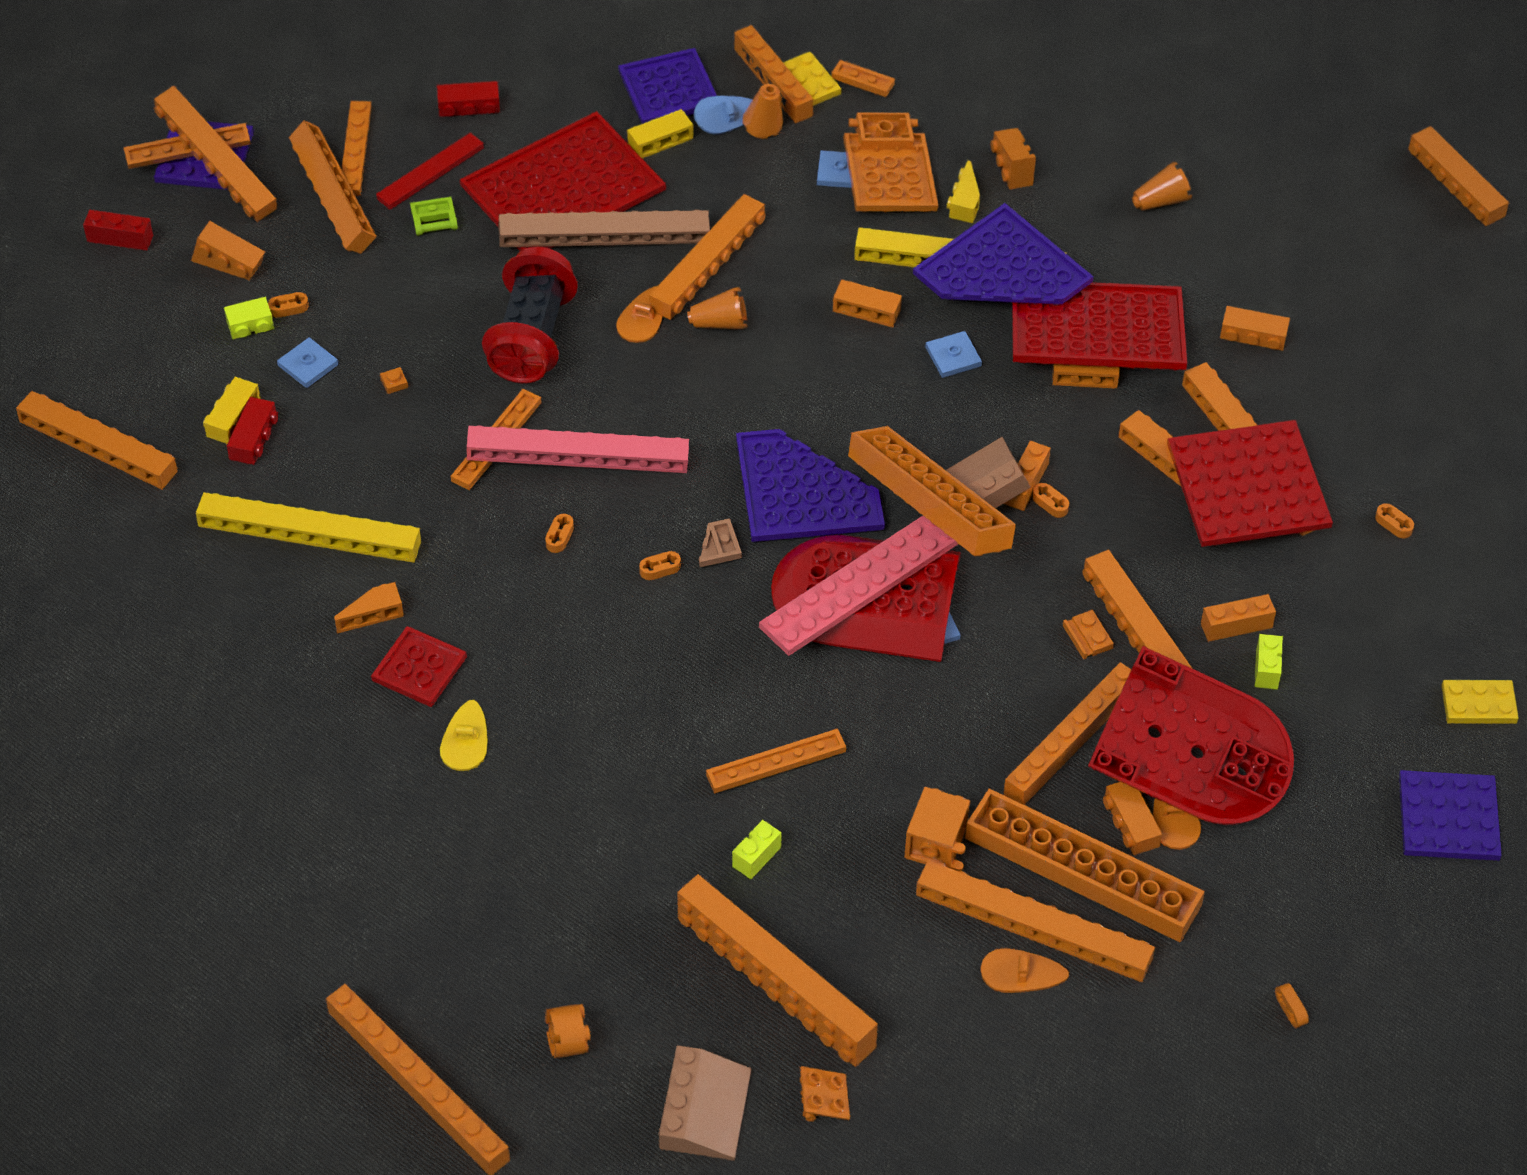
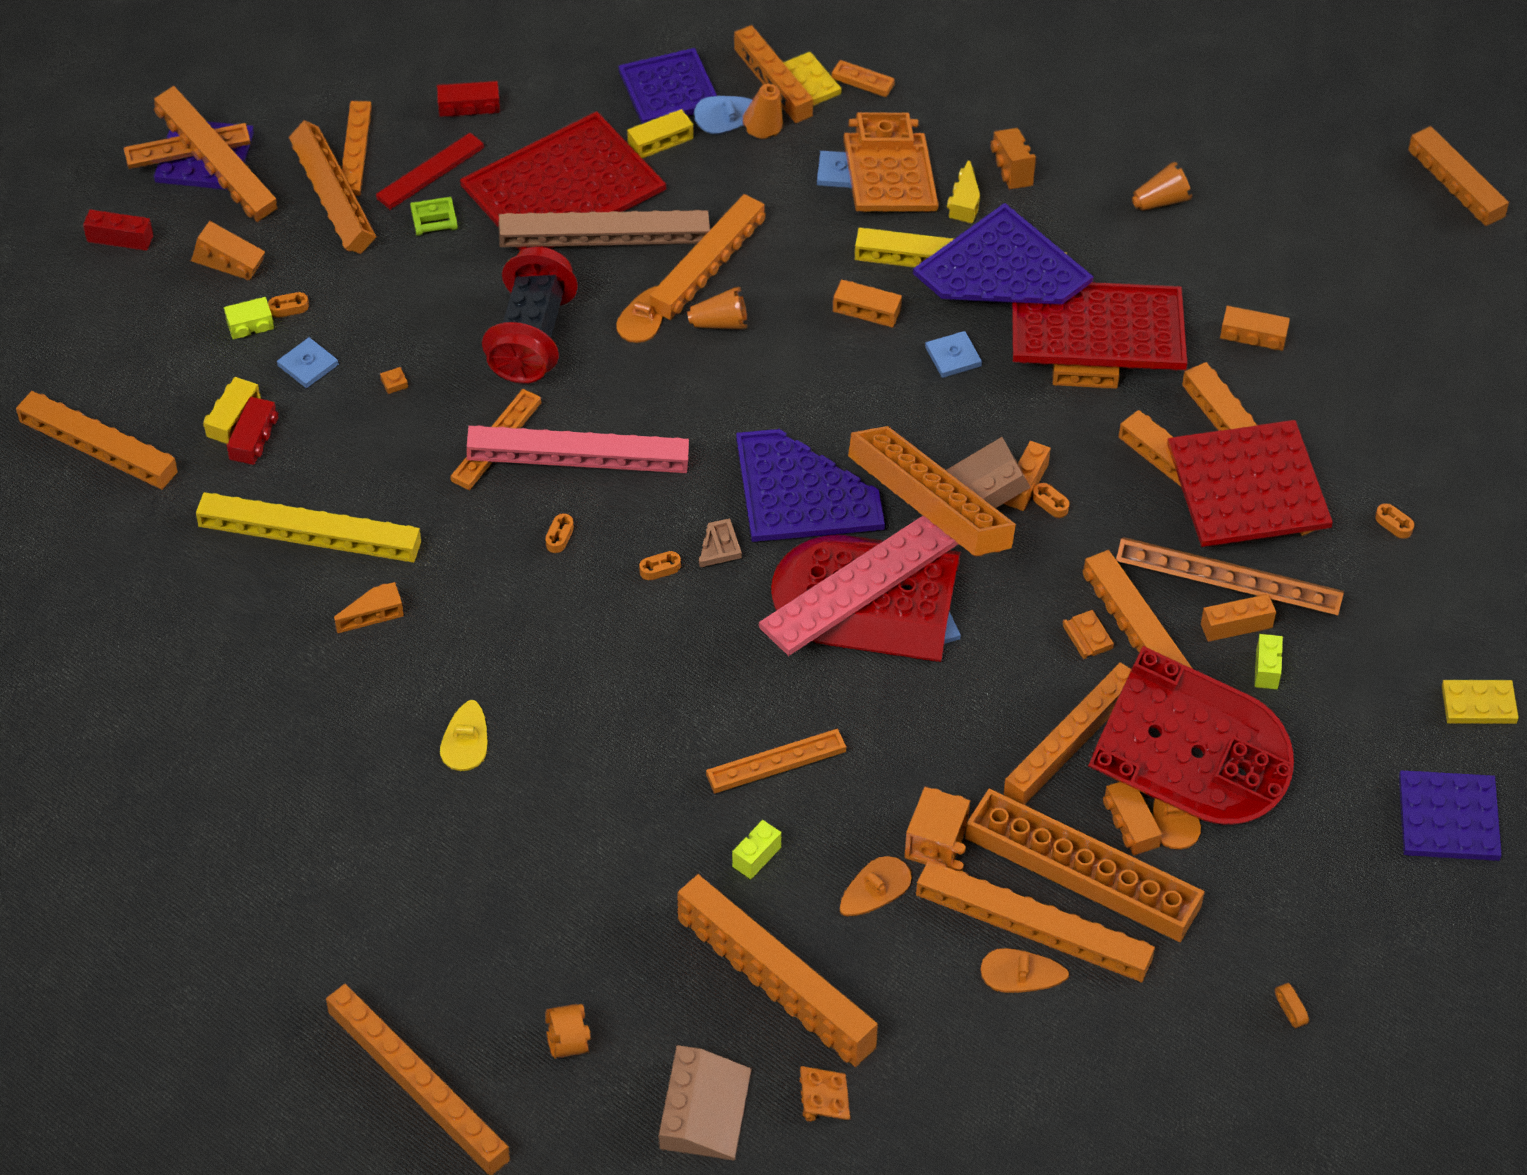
red plate [371,626,467,707] -> none
none -> orange shield [840,856,912,916]
none -> orange brick [1116,537,1344,615]

